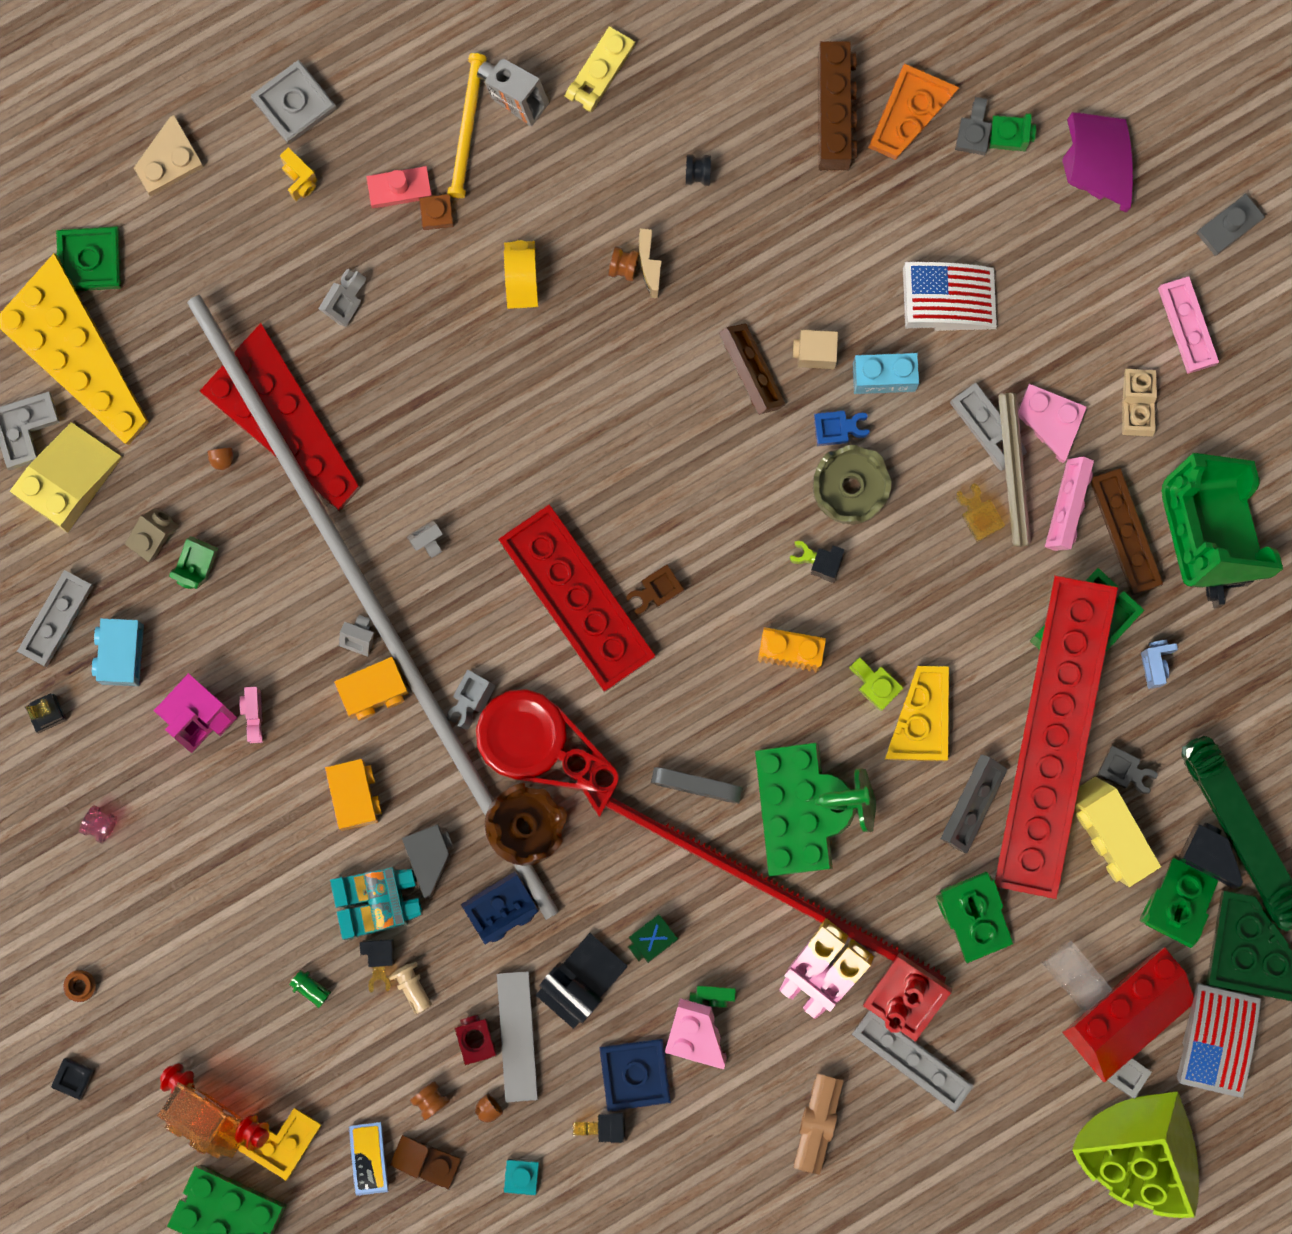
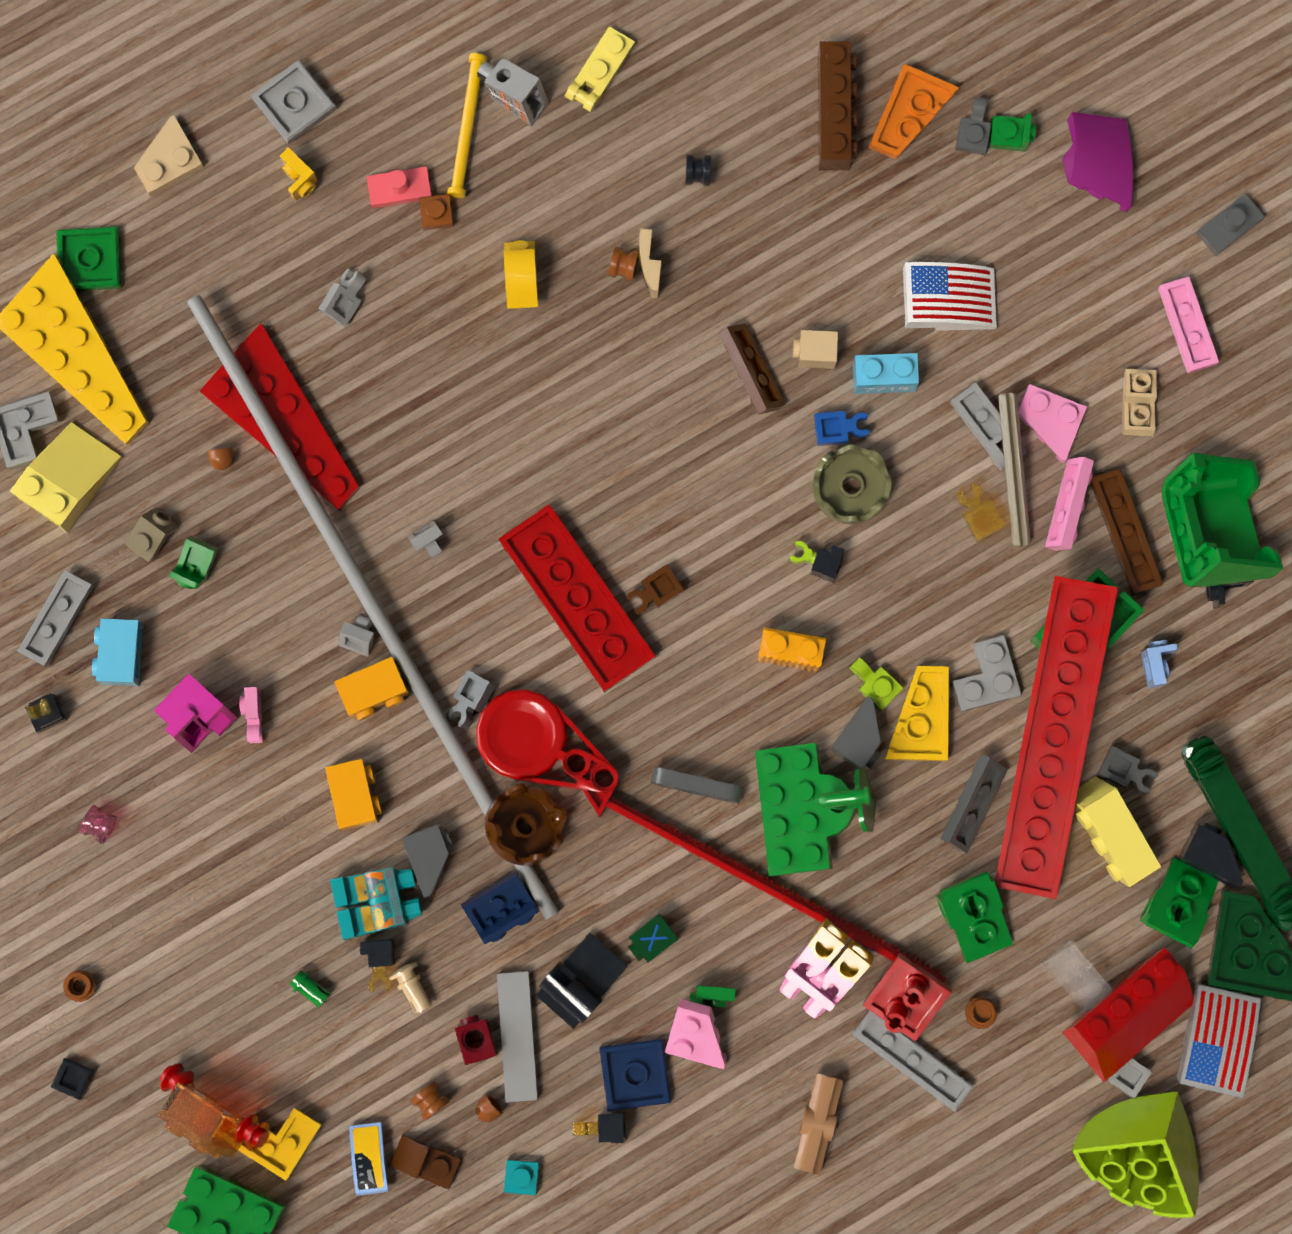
none -> dark grey slope [830,696,881,769]
none -> light grey plate [951,635,1021,712]
none -> dark orange plate [965,997,997,1029]

